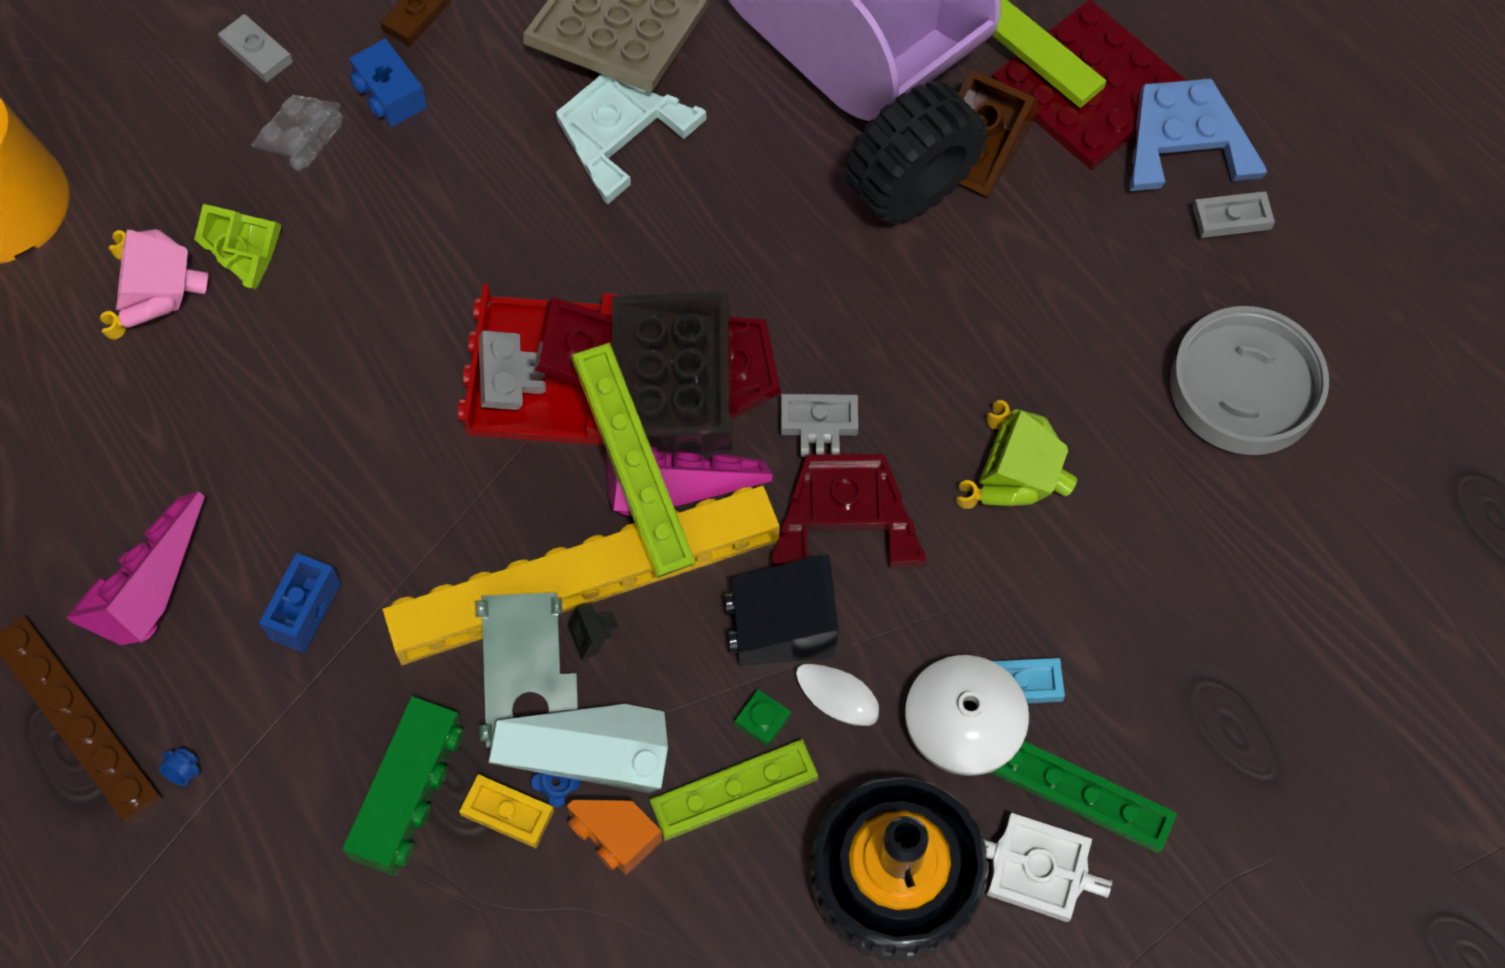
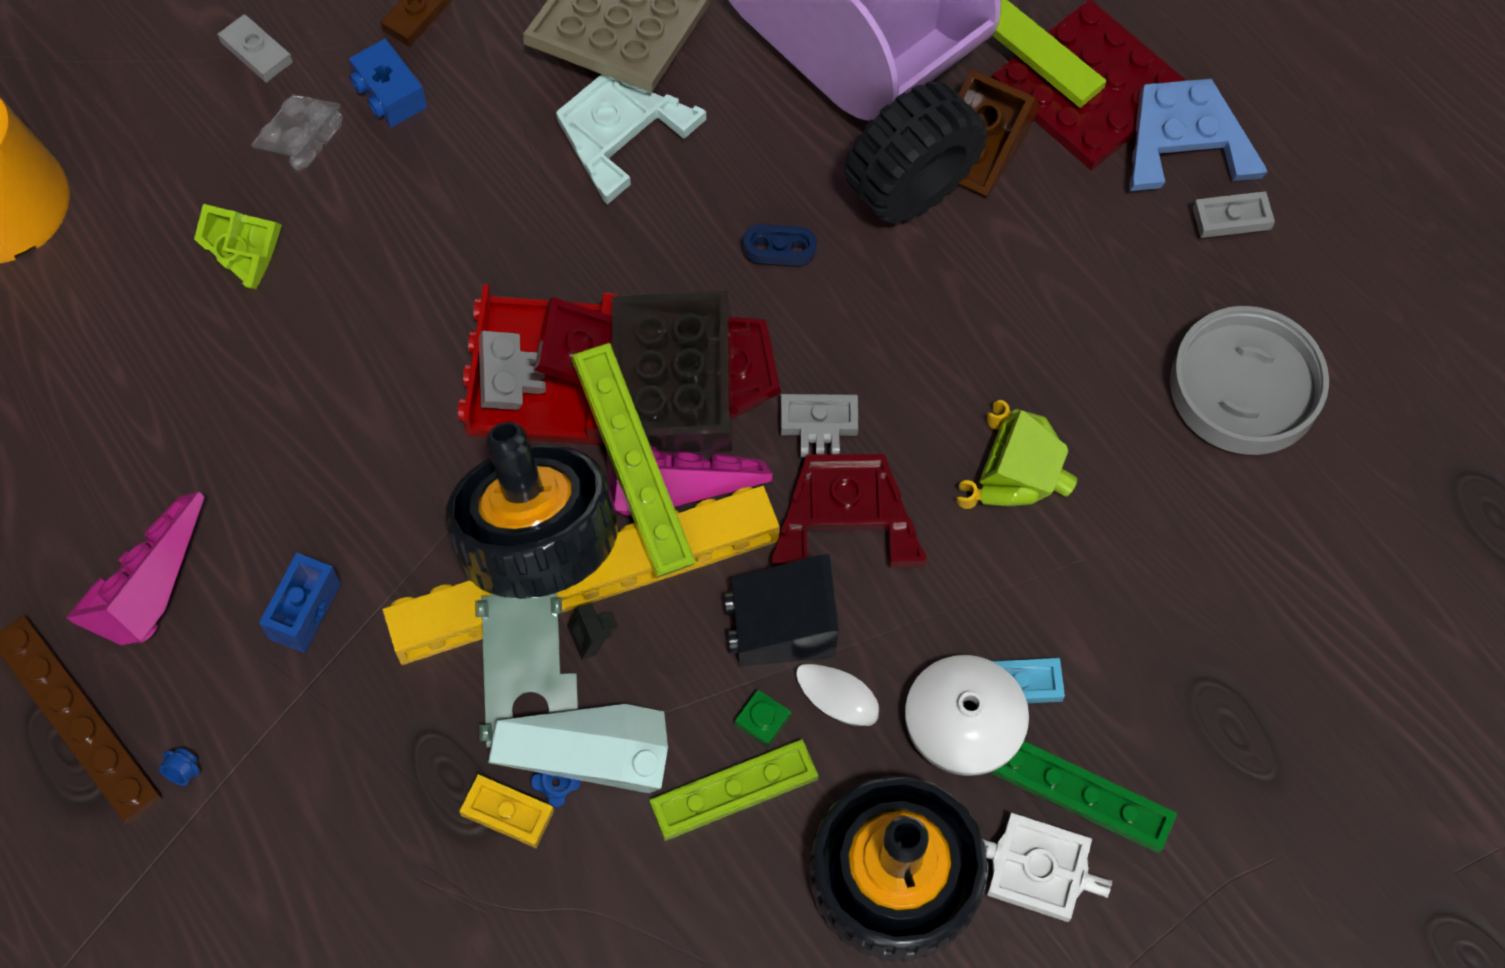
bright pink torso [100,229,208,340] -> none
green brick [342,696,465,877] -> none
orange slope [567,800,663,875] -> none
none -> black wheel [445,422,618,599]
none -> dark blue plate [743,224,817,266]

